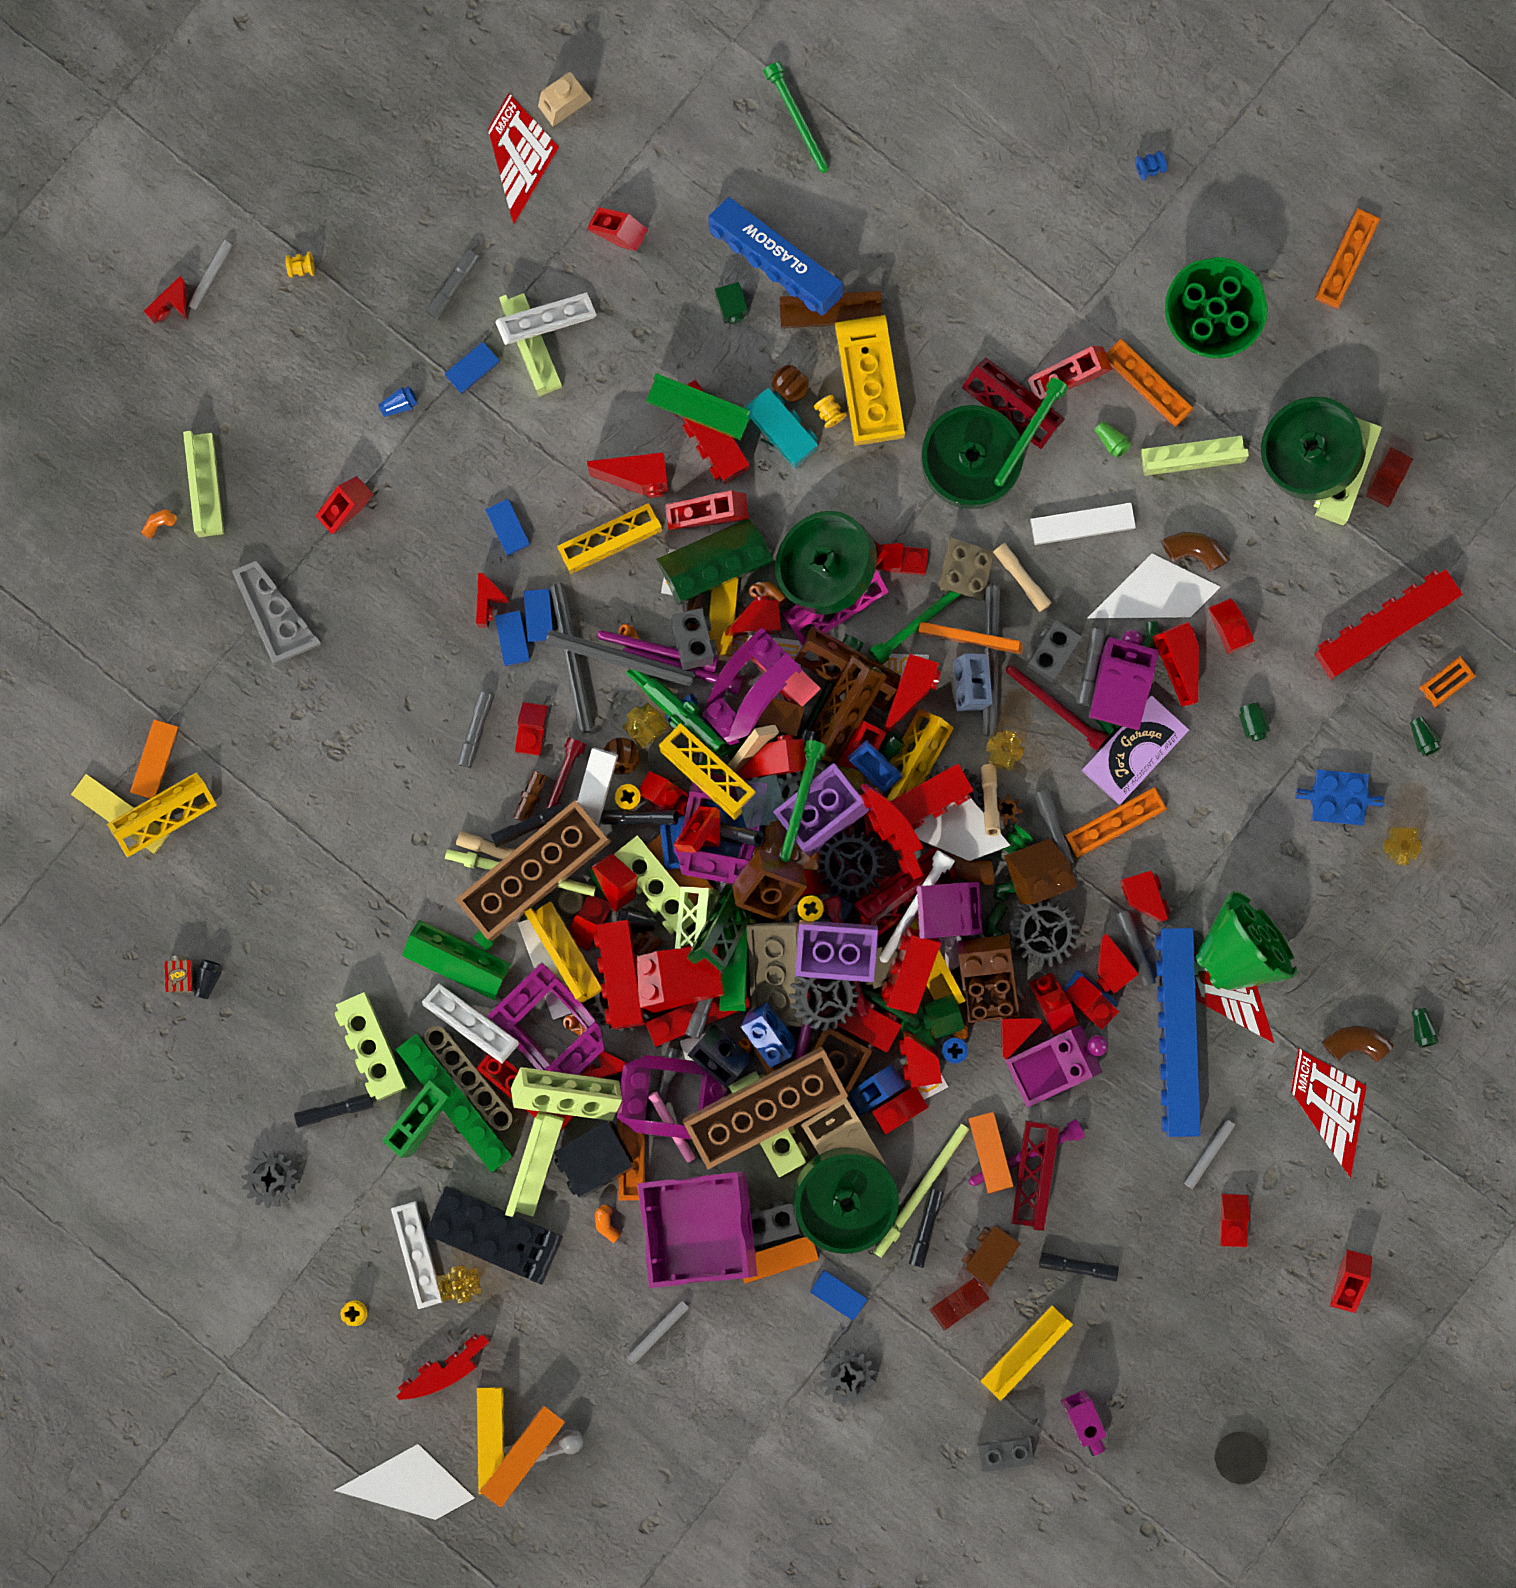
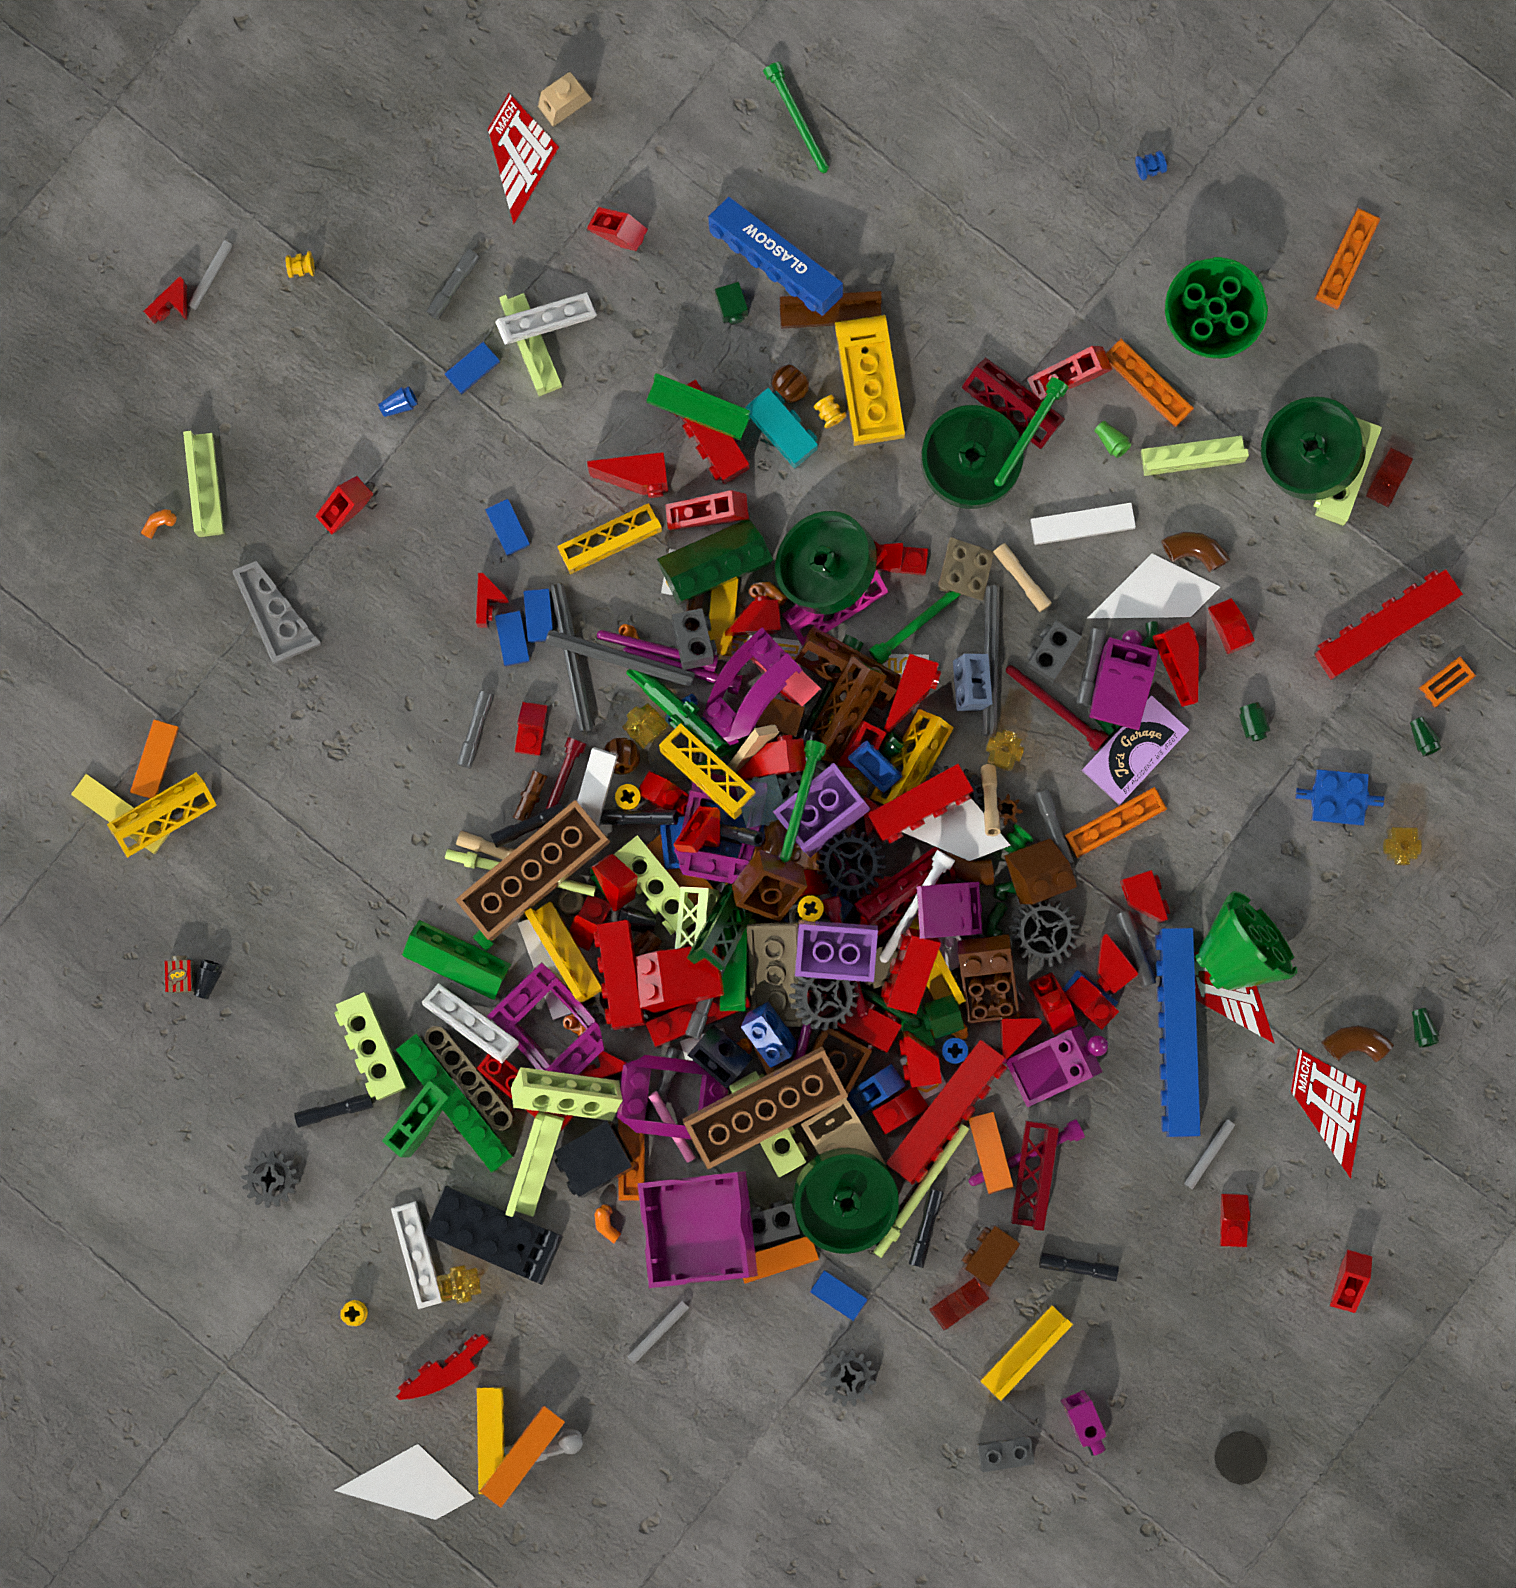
red slope [860,783,923,879] -> none
orange tile [918,622,1023,655] -> none
none -> red brick [886,1040,1007,1185]

